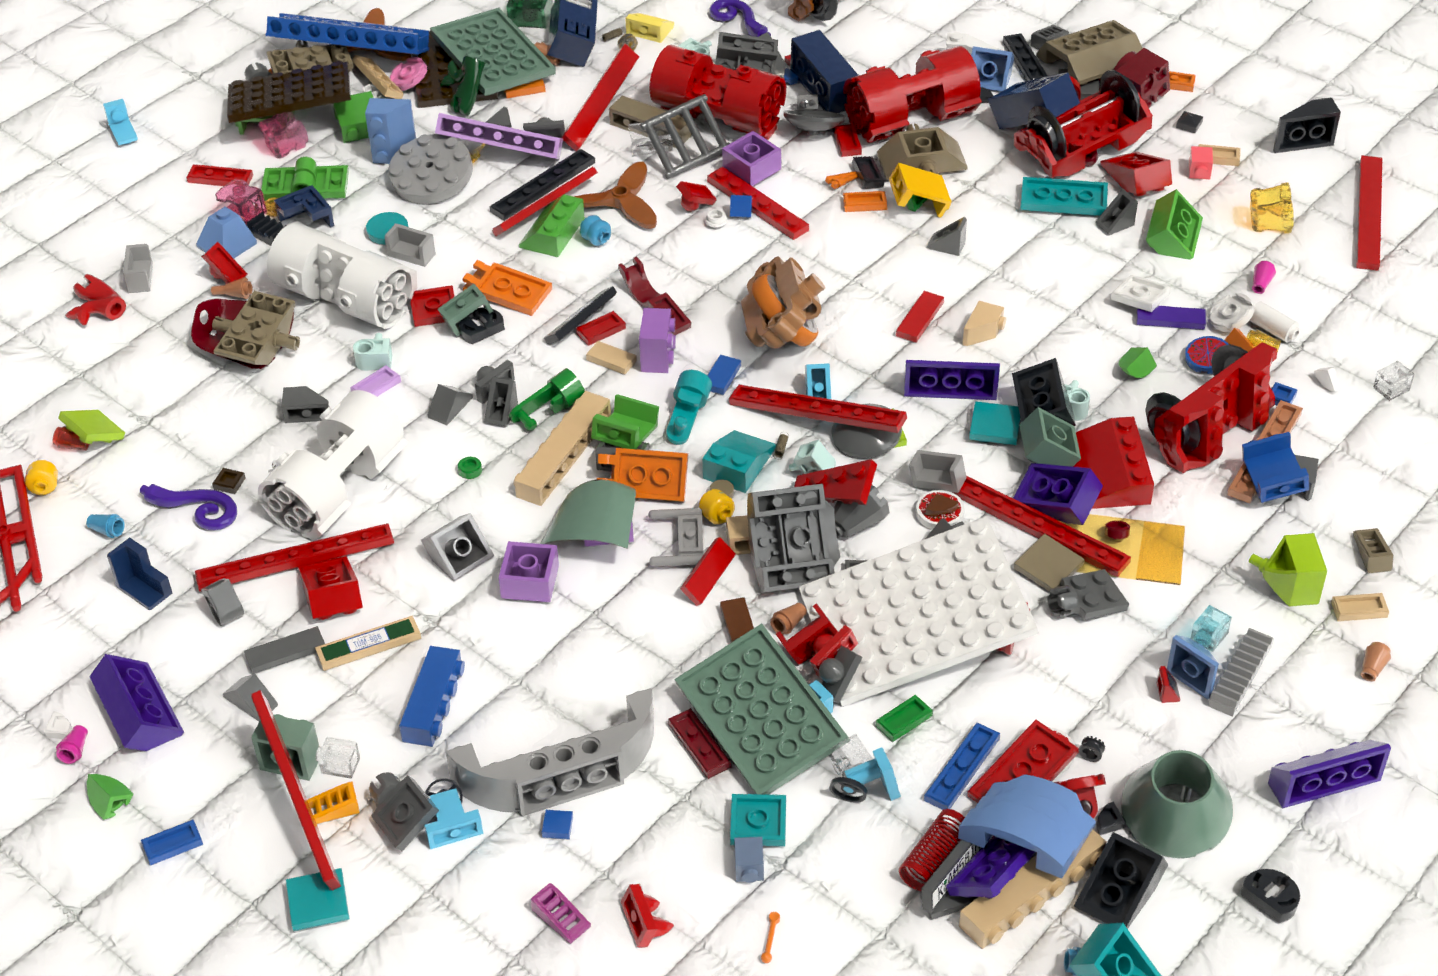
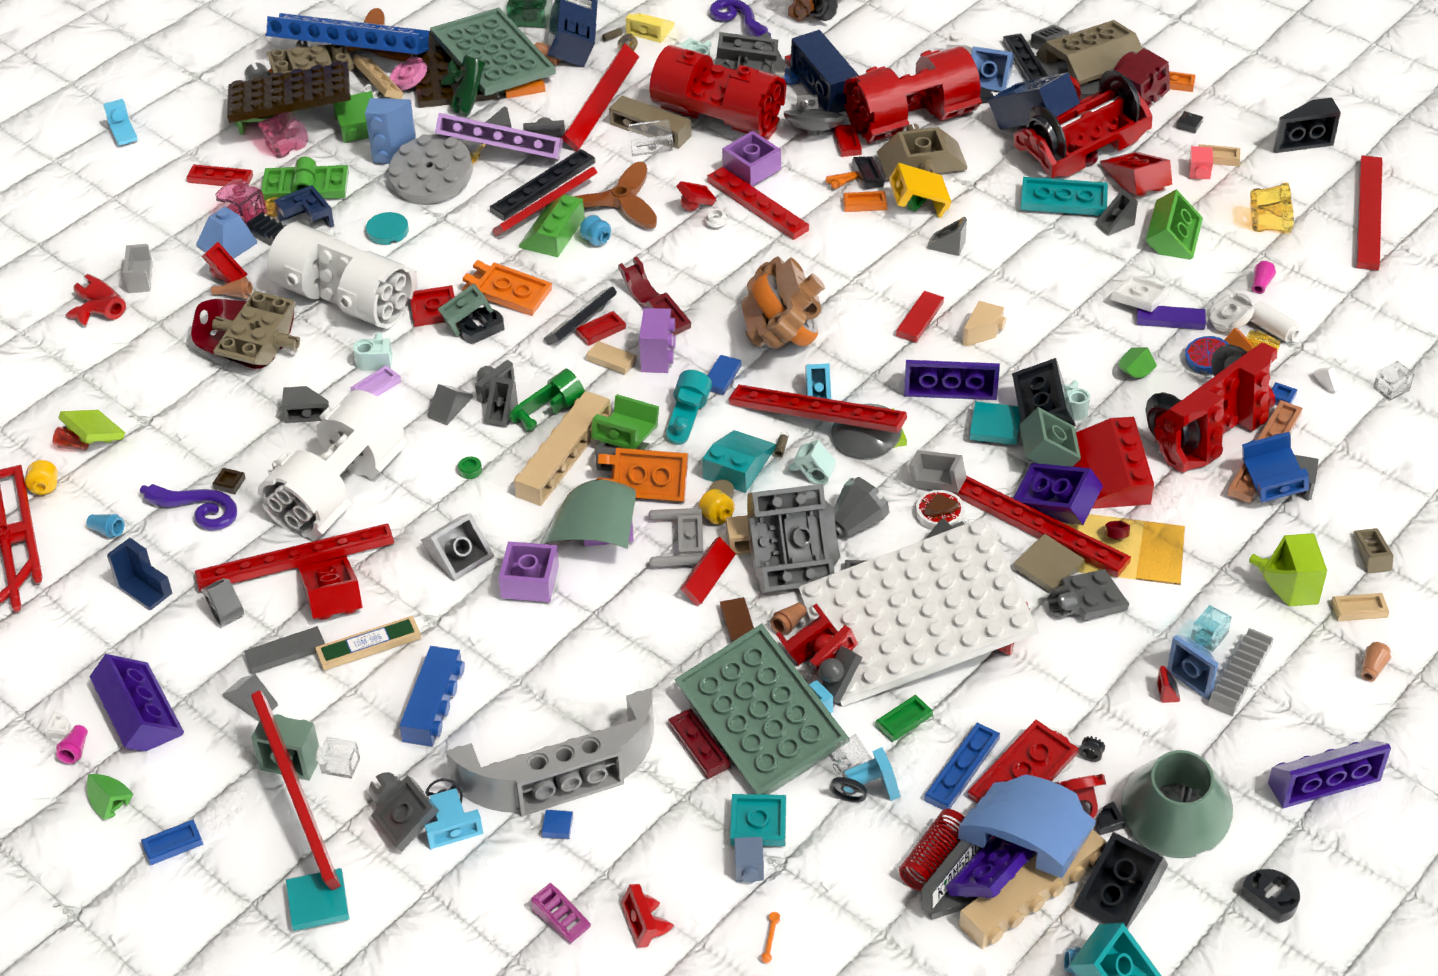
light orange slope [307,781,360,824] -> none
light grey panel [385,223,436,267] -> none
dark grey bar [640,94,730,179] -> none
blue tile [730,195,752,217] -> none
red wing [794,459,877,505] -> none

